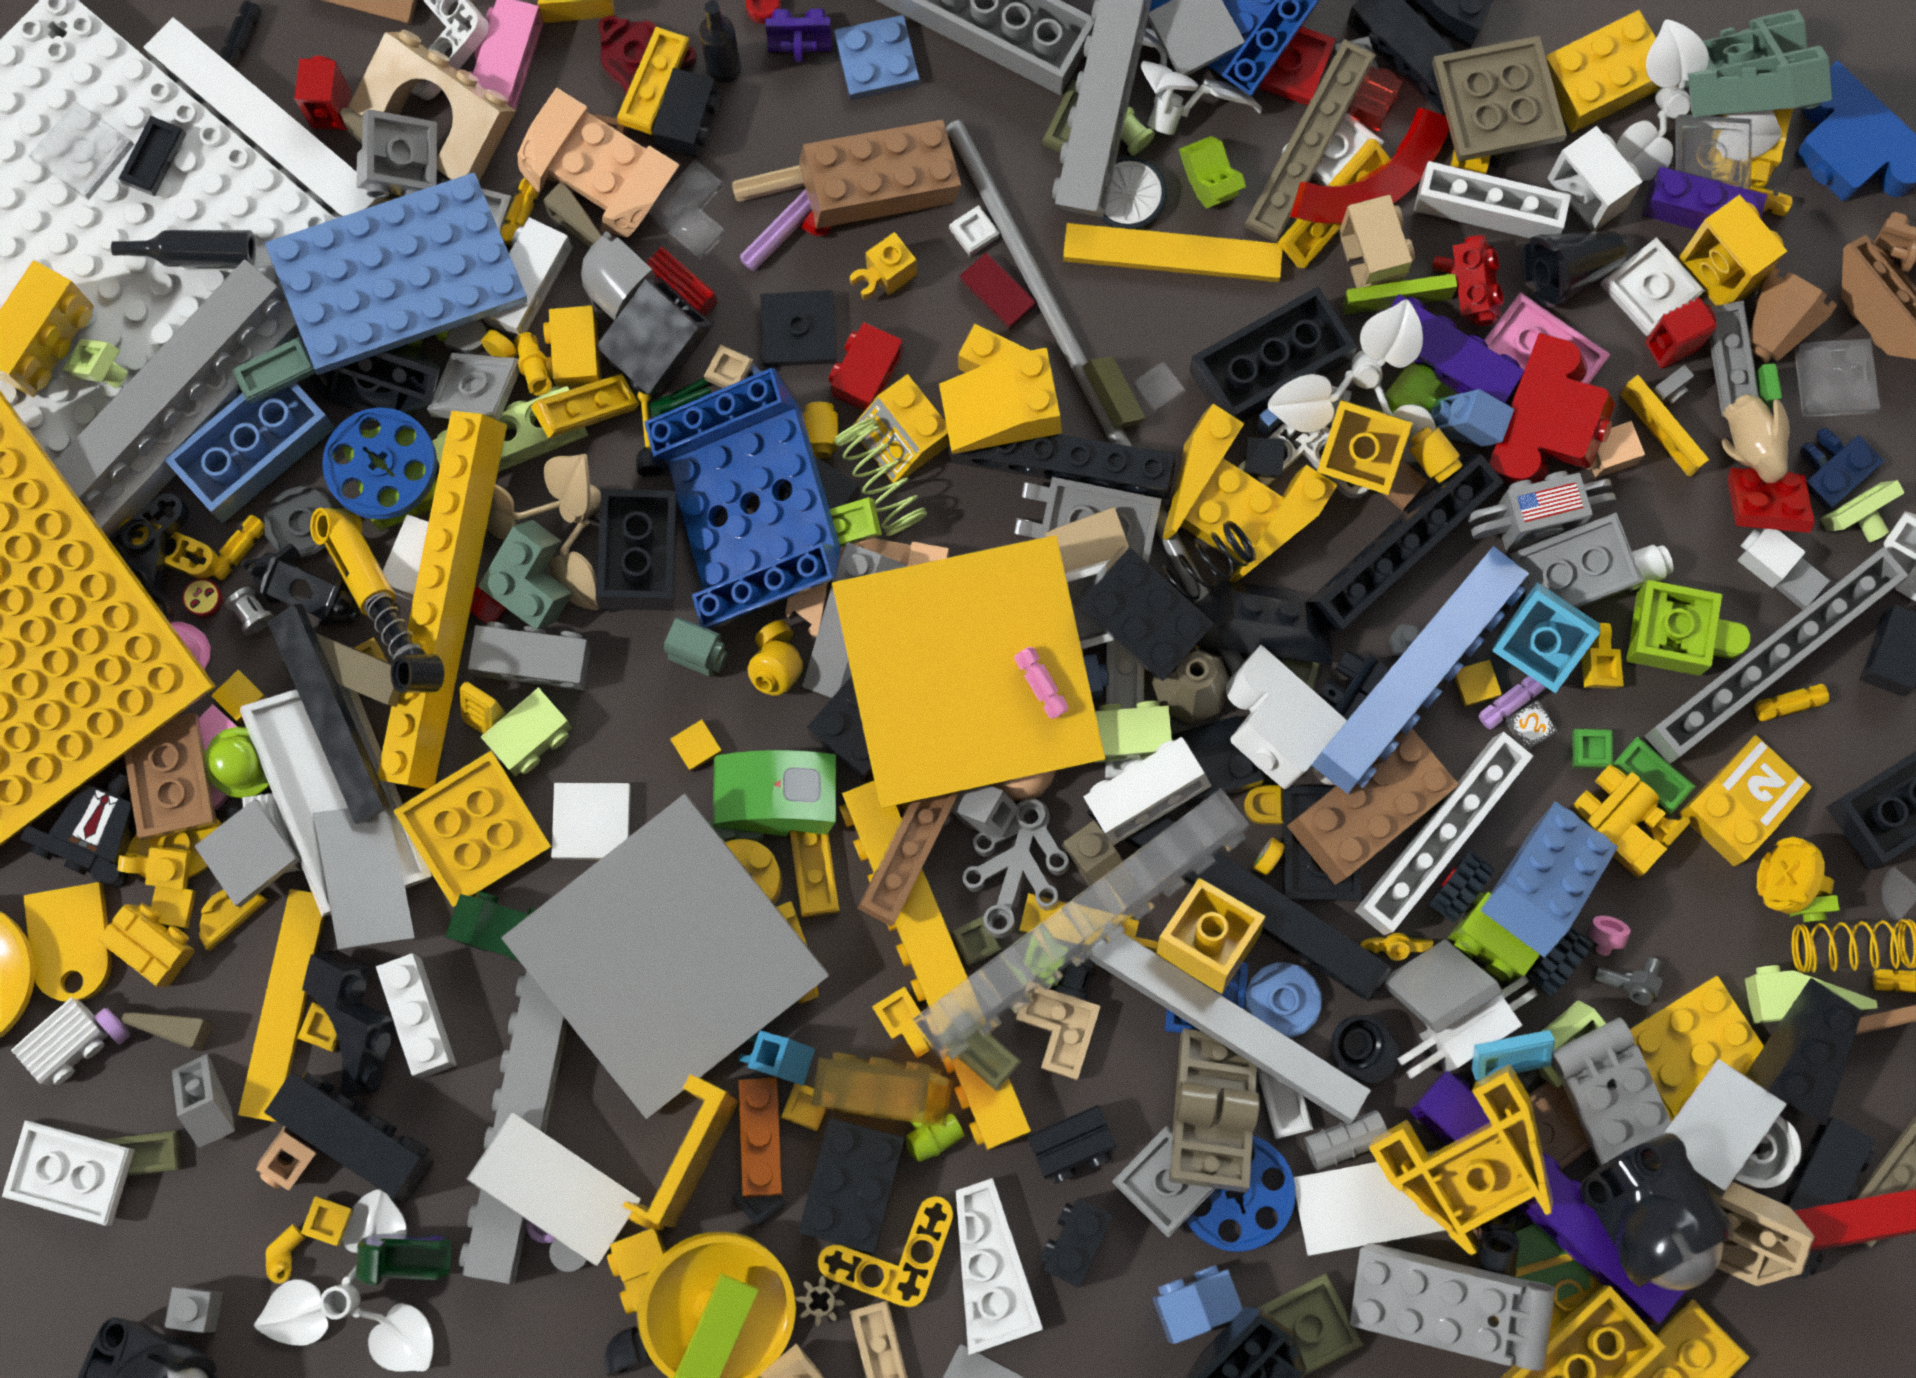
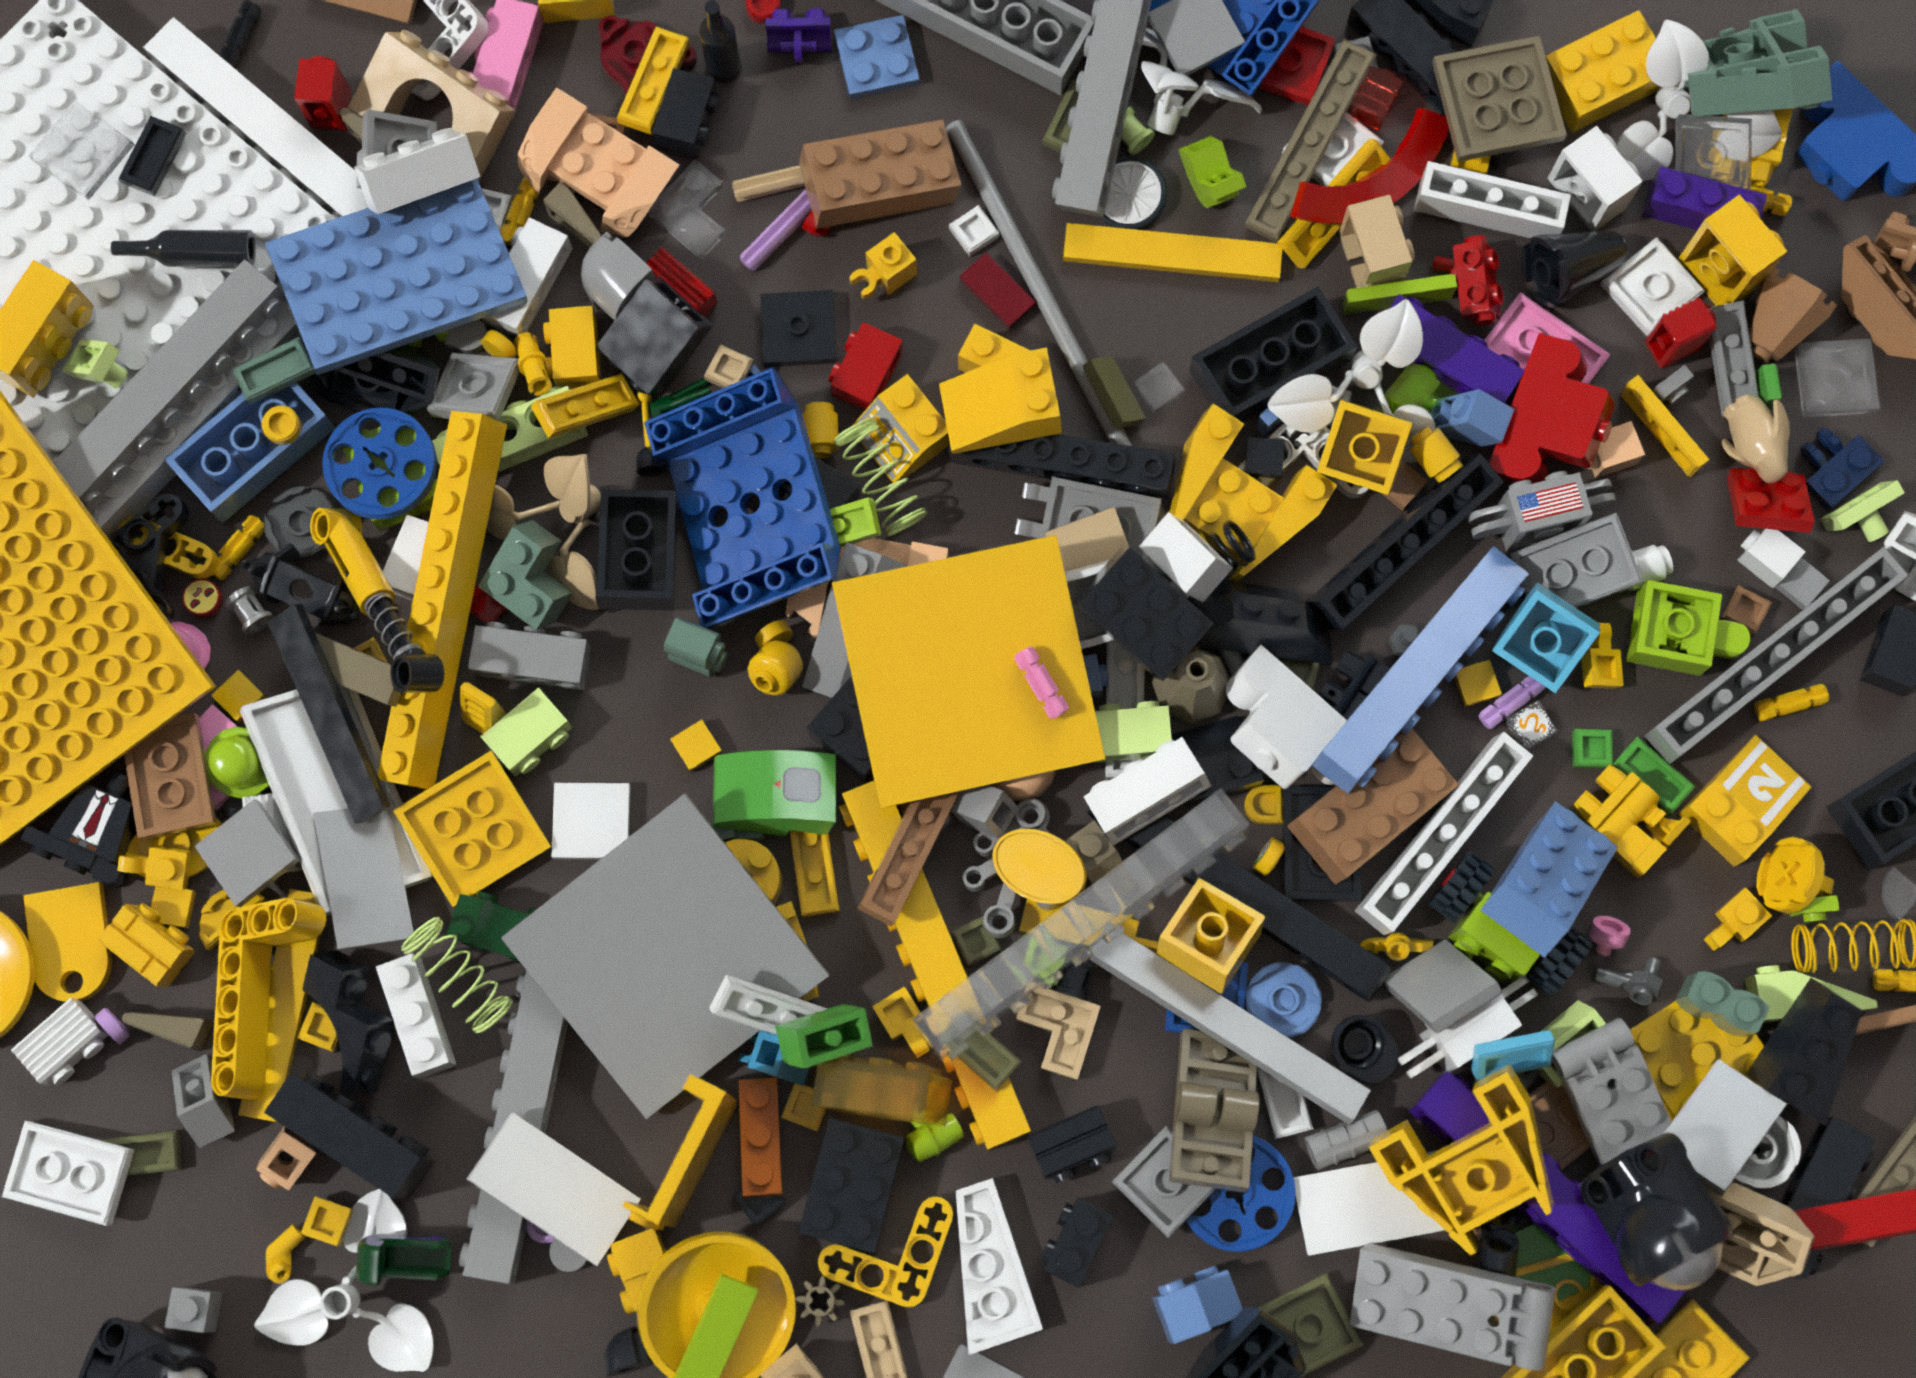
none -> yellow beam [211,898,326,1100]
none -> yellow tile [262,406,302,445]
none -> white brick [354,128,480,214]
none -> yellowish green piece [401,917,513,1033]
none -> white tile [709,974,851,1059]
none -> bright green brick [775,1004,873,1069]
none -> yellow piece [993,829,1087,904]
none -> white brick [1139,512,1233,602]
none -> sand green brick [1676,971,1770,1037]
none -> yellow plate [1703,887,1772,951]
none -> medium nougat tile [1720,585,1772,637]

